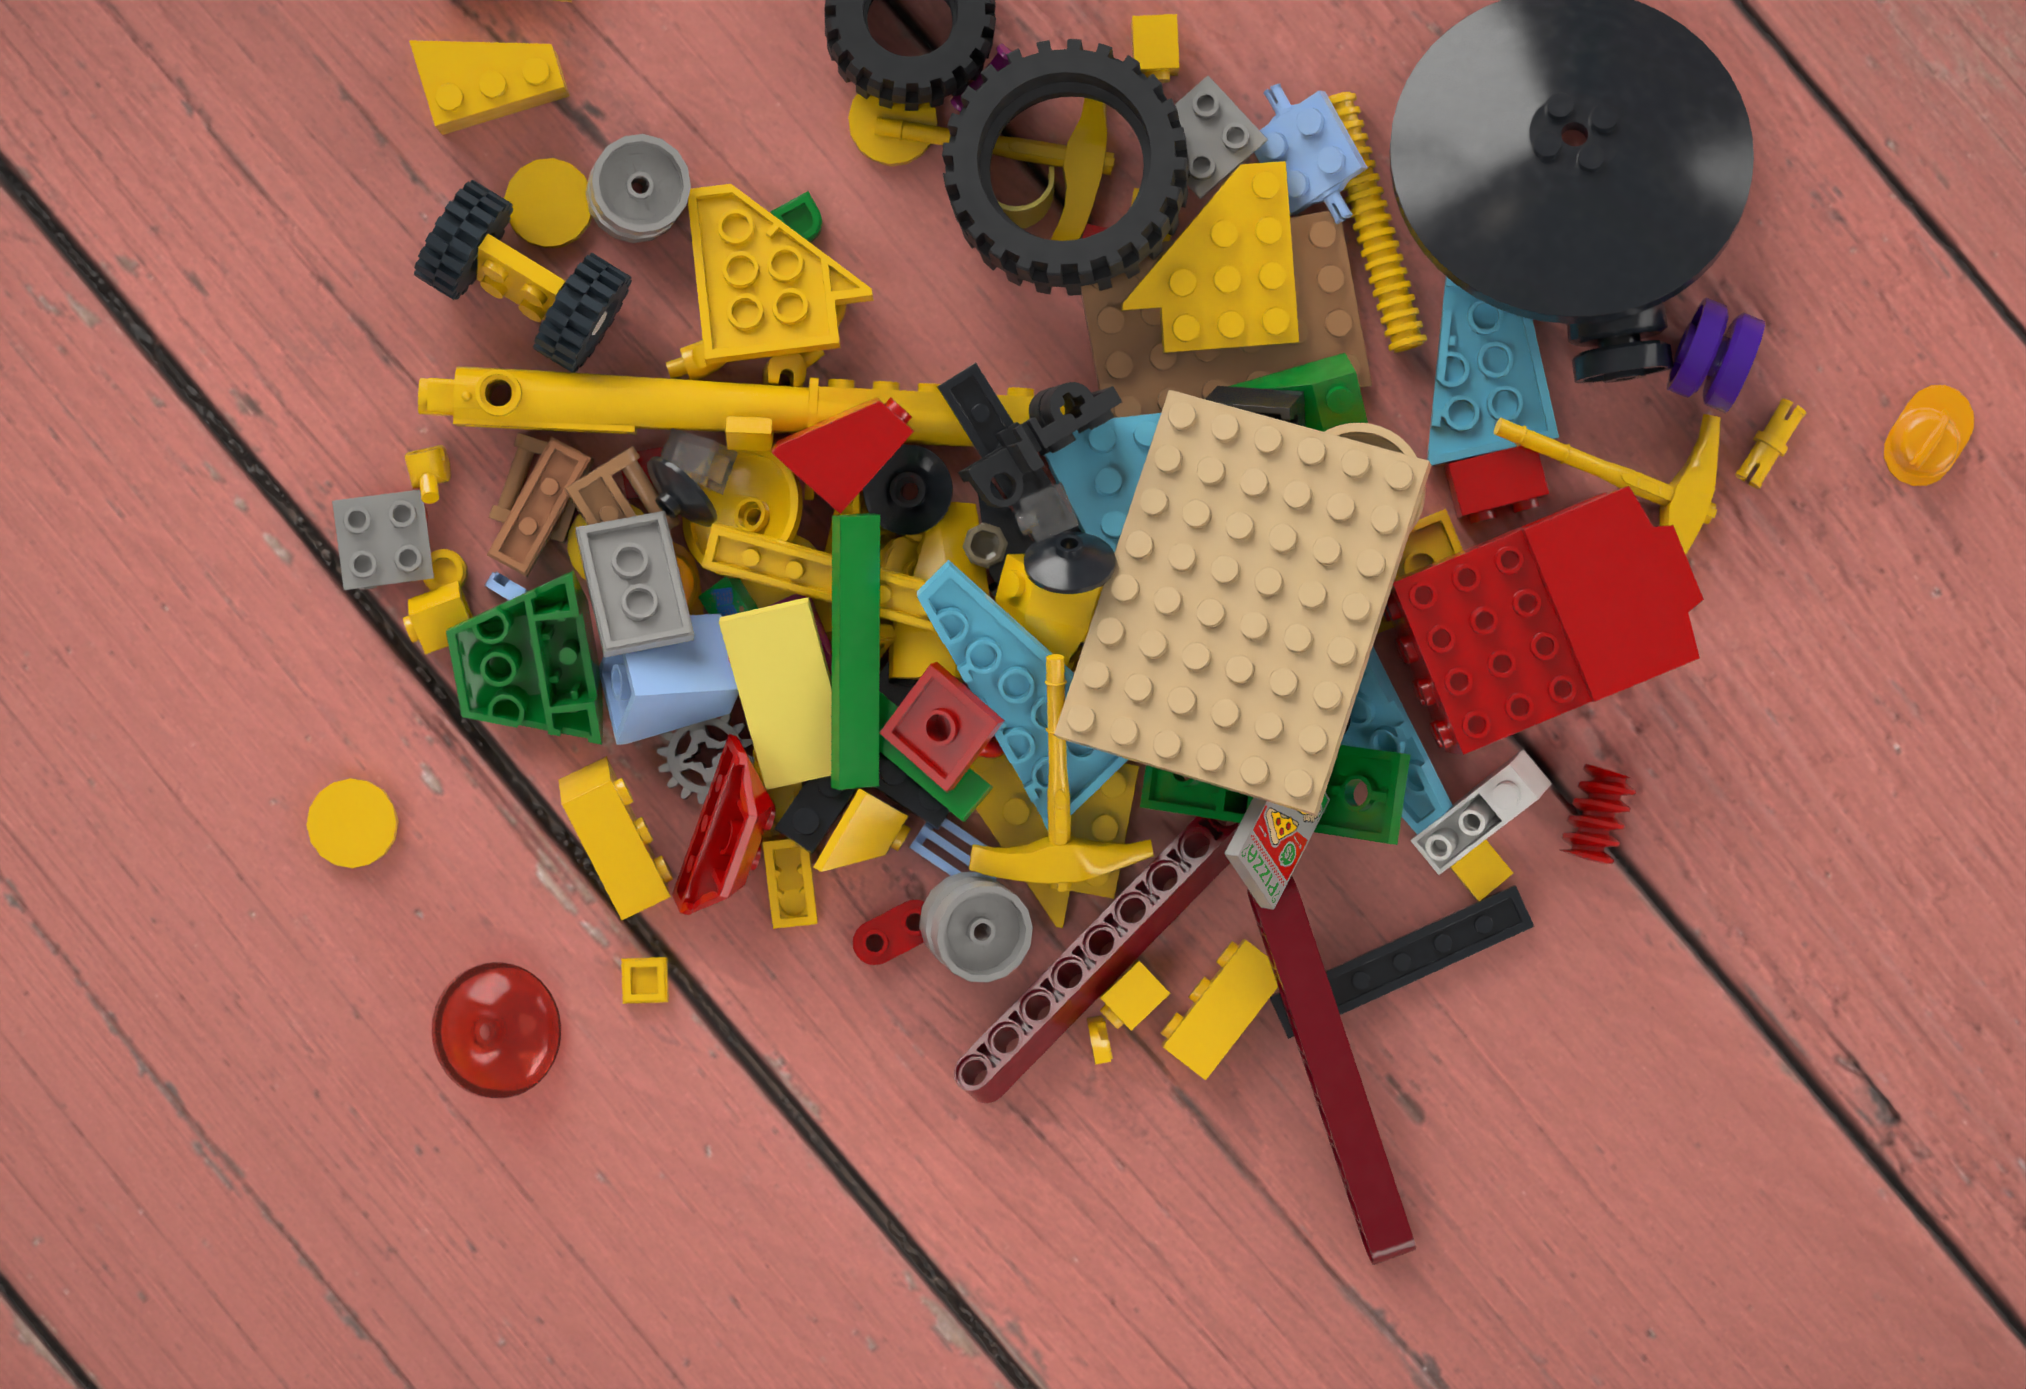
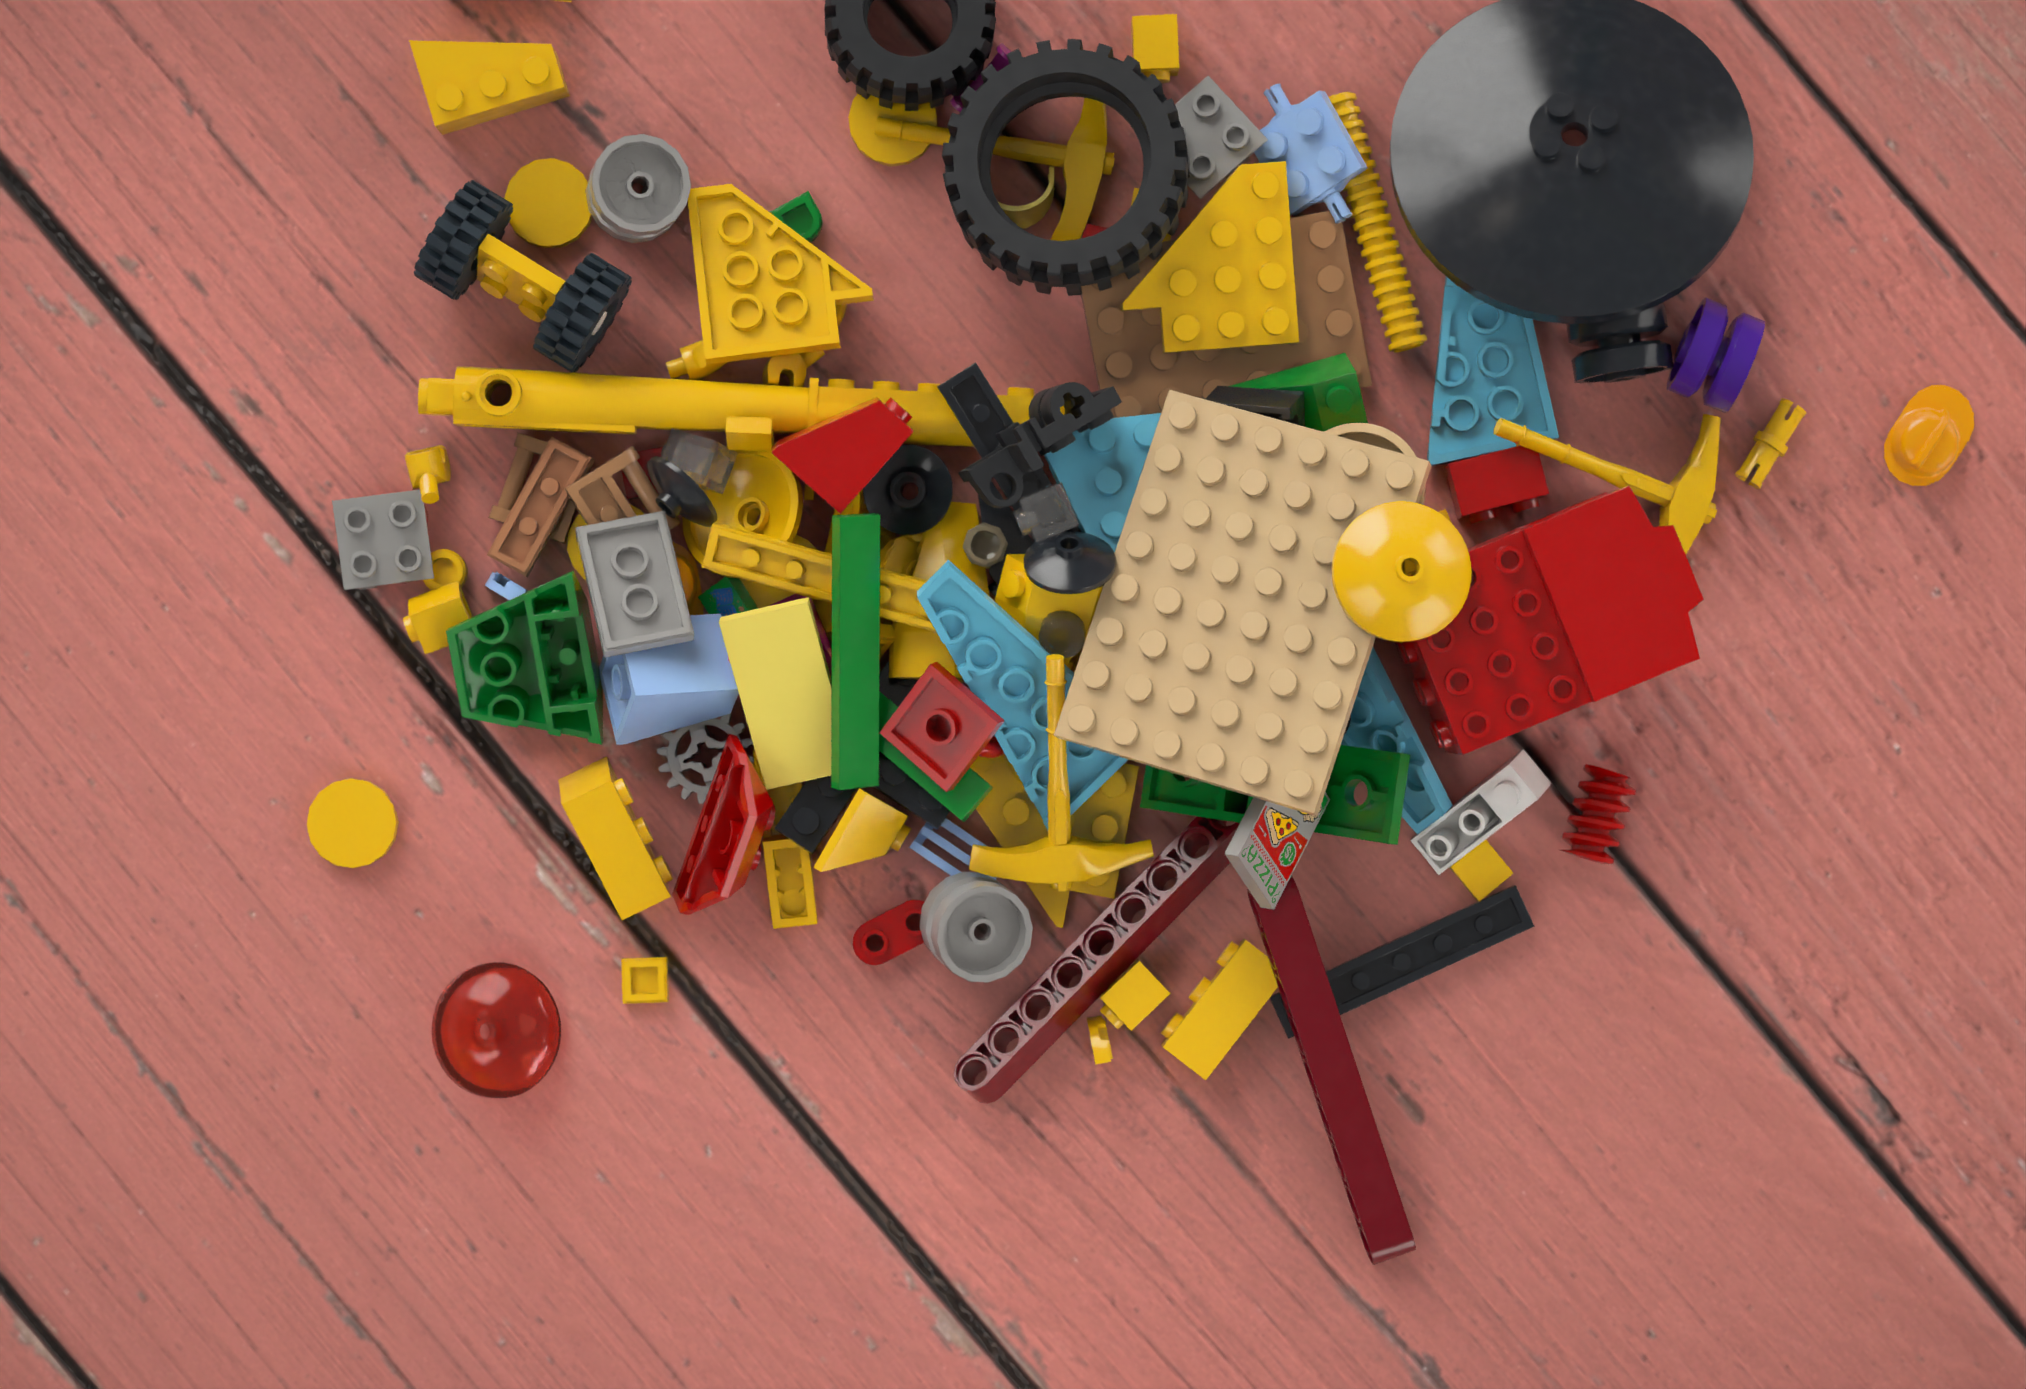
none -> clear smoke tile [1039,611,1086,658]
none -> yellow dish [1332,501,1472,642]

